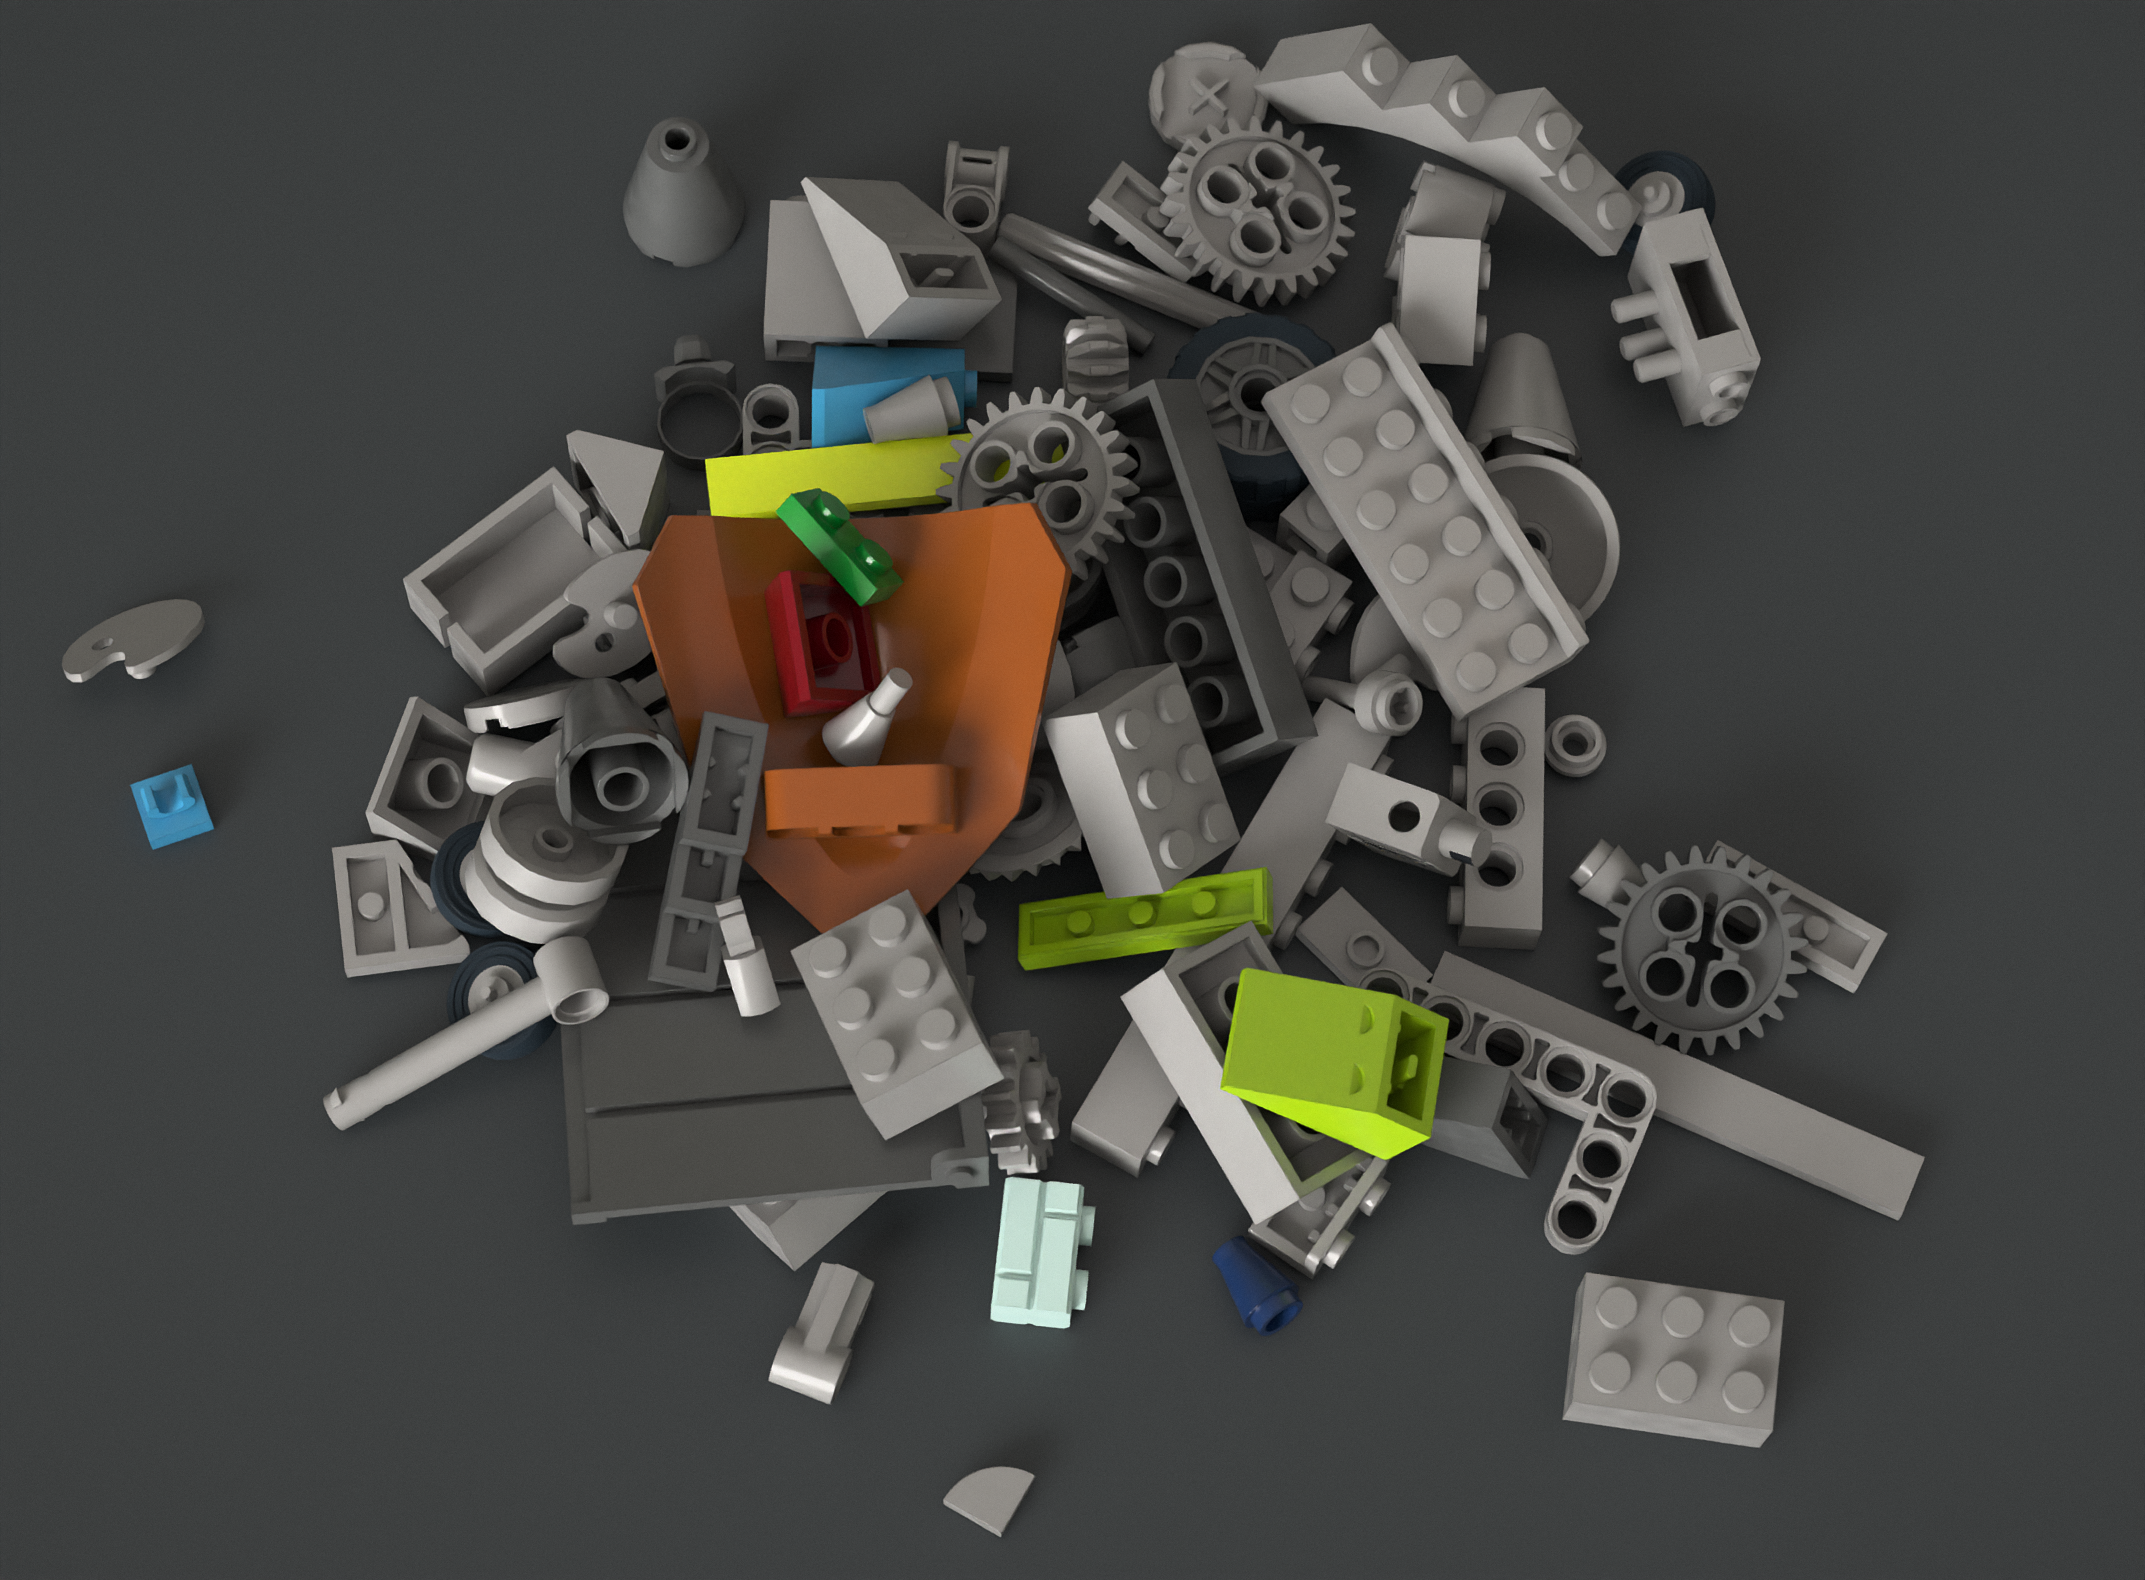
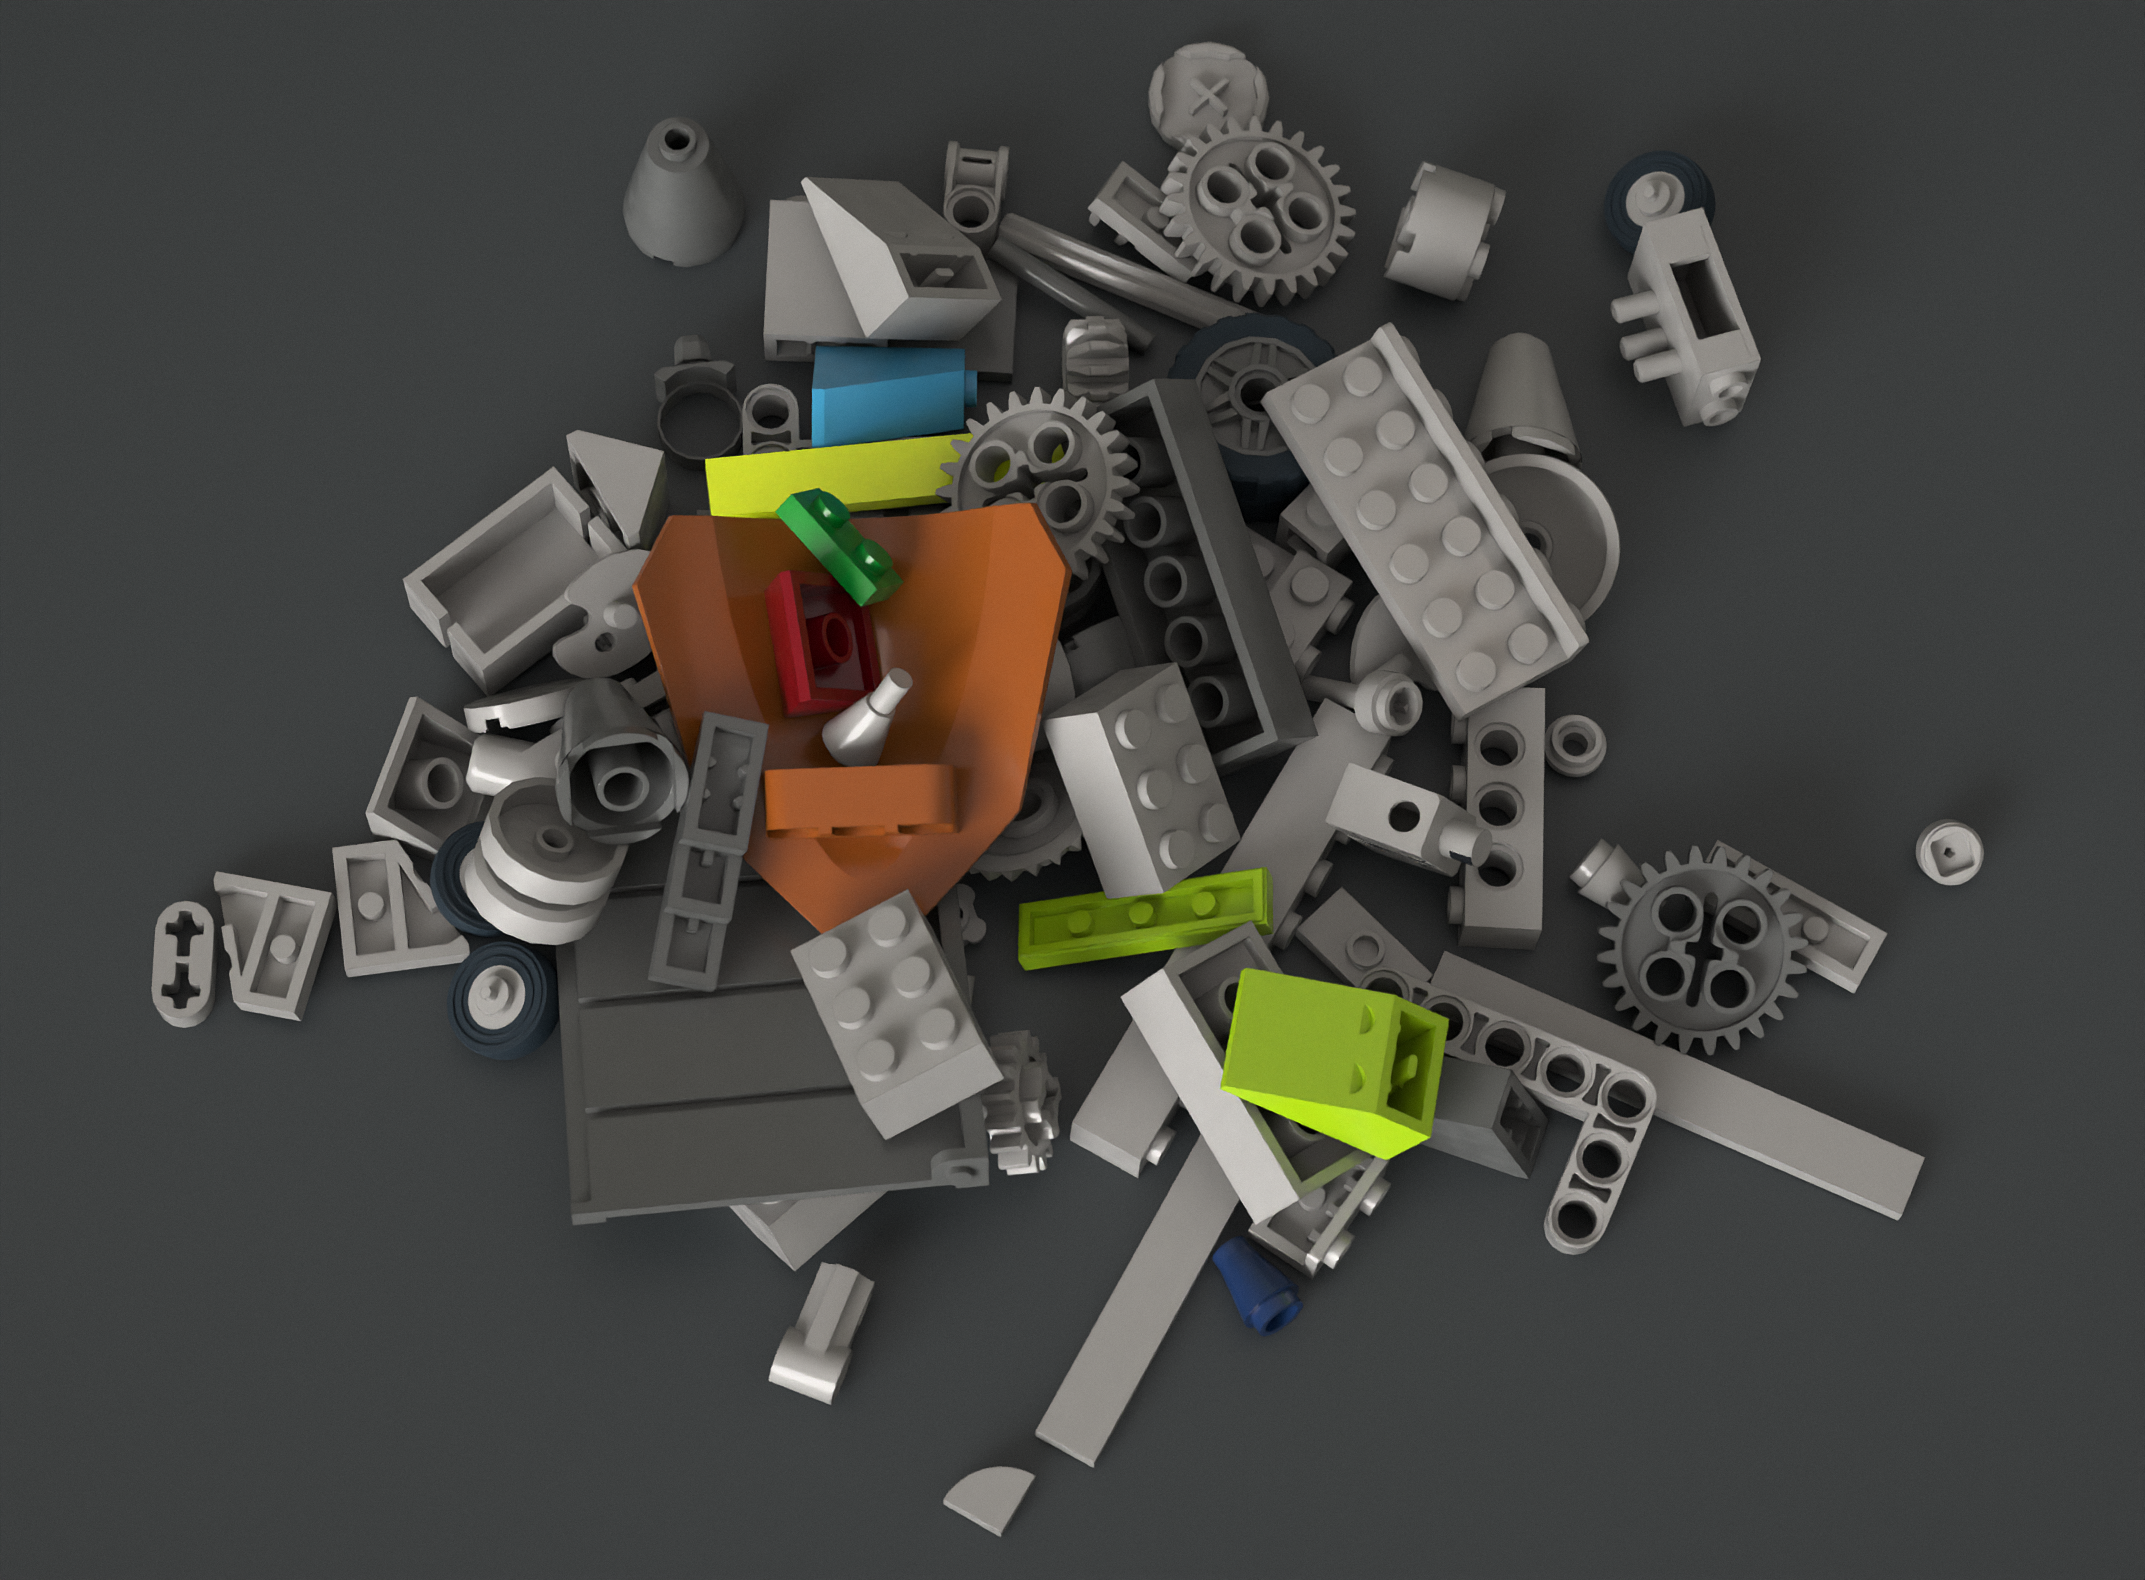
light grey piece [62,599,205,682] -> none
dark azure tile [130,764,214,850] -> none
light grey piece [323,936,609,1131] -> none
light grey bar [714,895,781,1016] -> none
light grey cone [863,375,961,444] -> none
light aqua brick [991,1177,1095,1329] -> none
light grey arch [1253,23,1643,257] -> none
light grey brick [1391,235,1491,366] -> none
light grey brick [1562,1272,1785,1448] -> none
none -> light grey beam [151,901,218,1028]
none -> light grey wing [213,871,338,1021]
none -> light grey tile [1035,1134,1241,1468]
none -> light grey tile [1916,819,1984,885]

